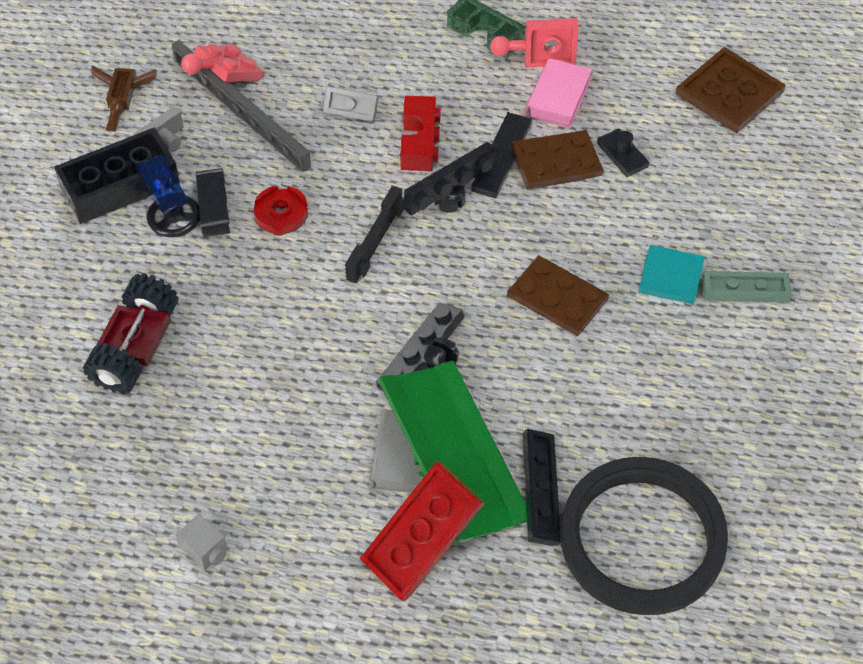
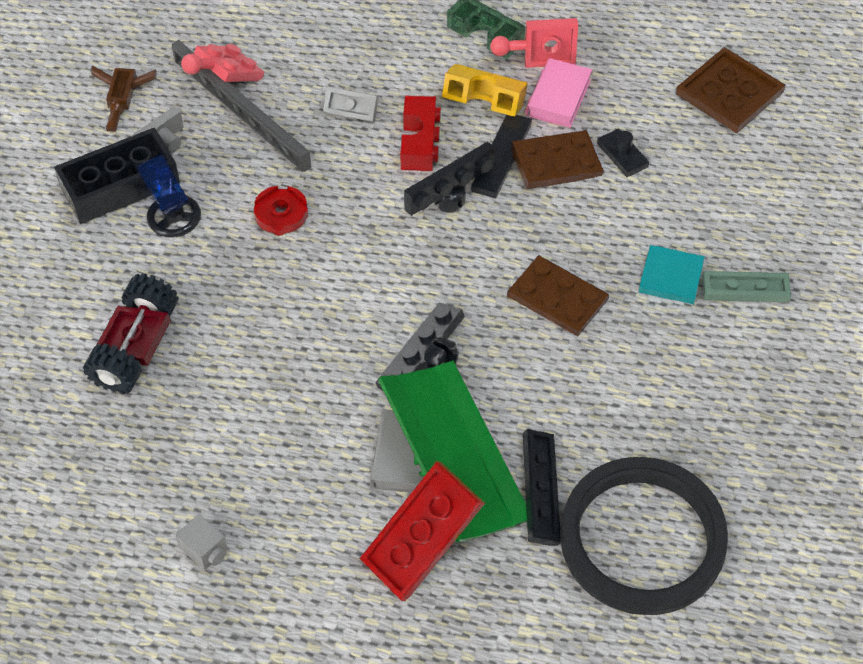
black beam [196,168,231,237] -> none
black container [345,185,404,283] -> none
none -> yellow arch [442,64,528,117]

